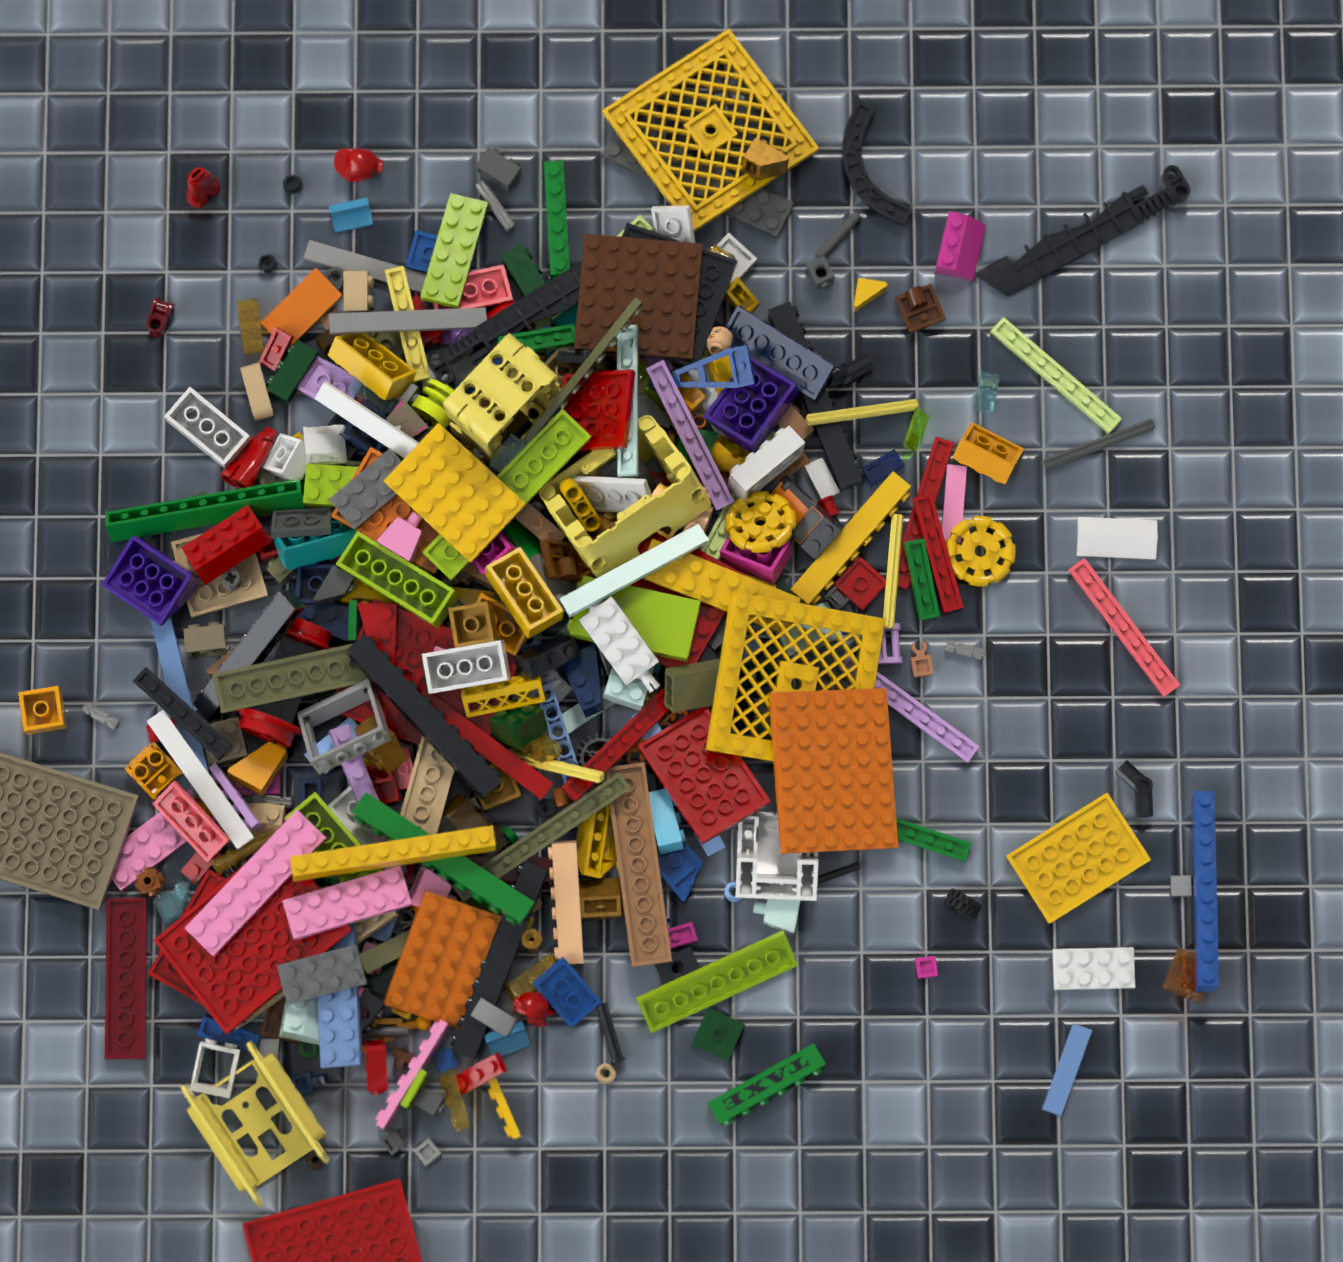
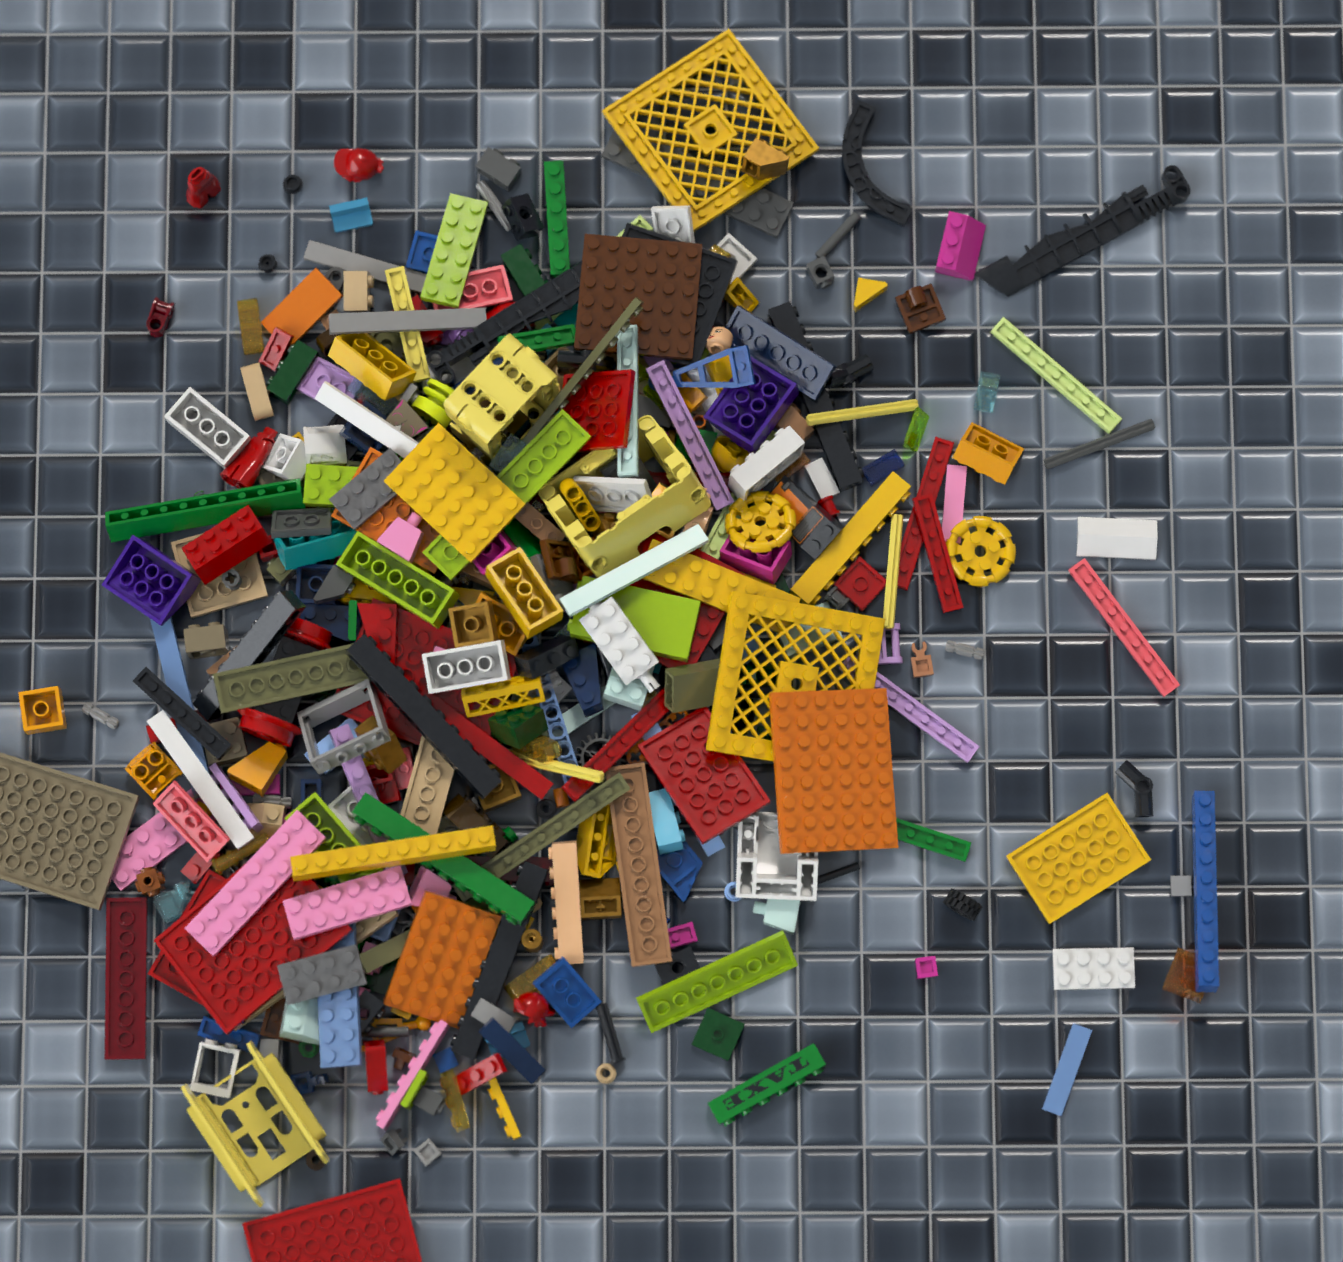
green plate [904,539,940,621] -> none
none -> dark blue slope [478,1017,545,1085]
none -> black brick [501,193,544,241]

